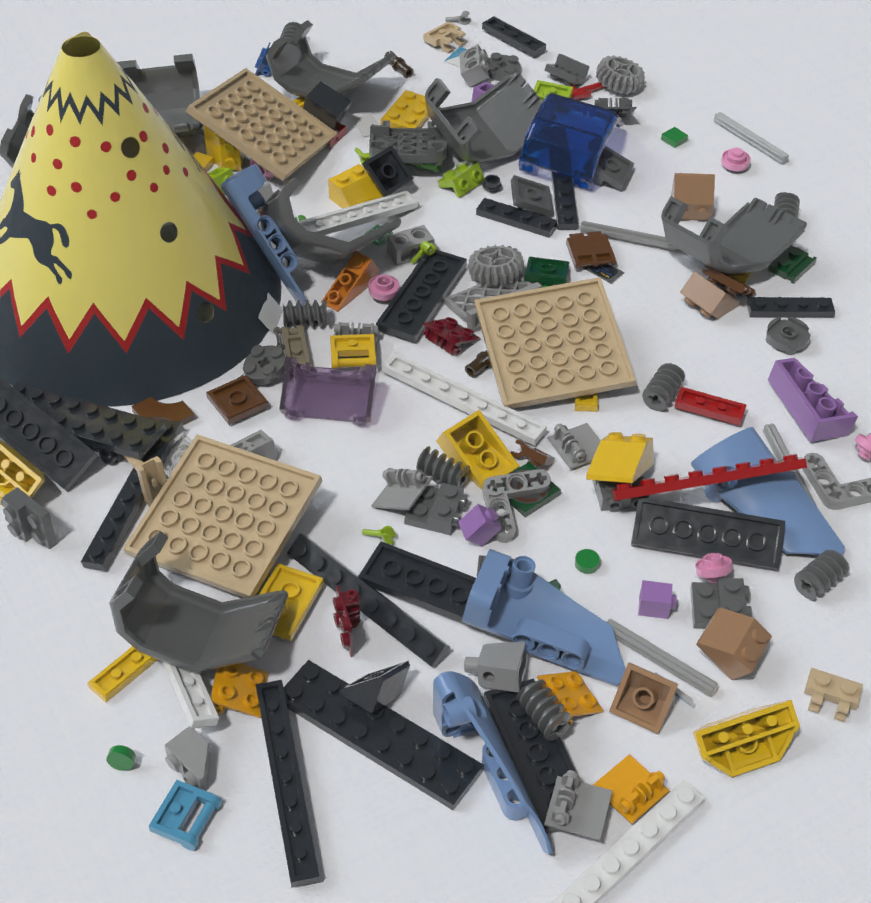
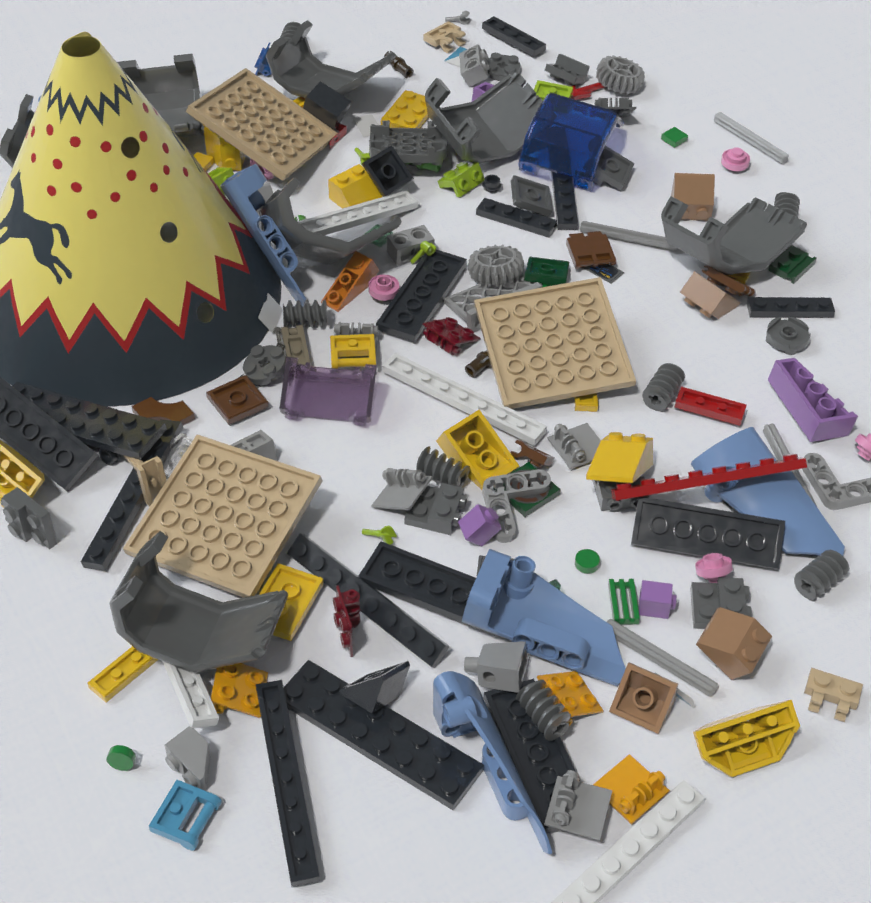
none -> green tile [608,579,640,625]

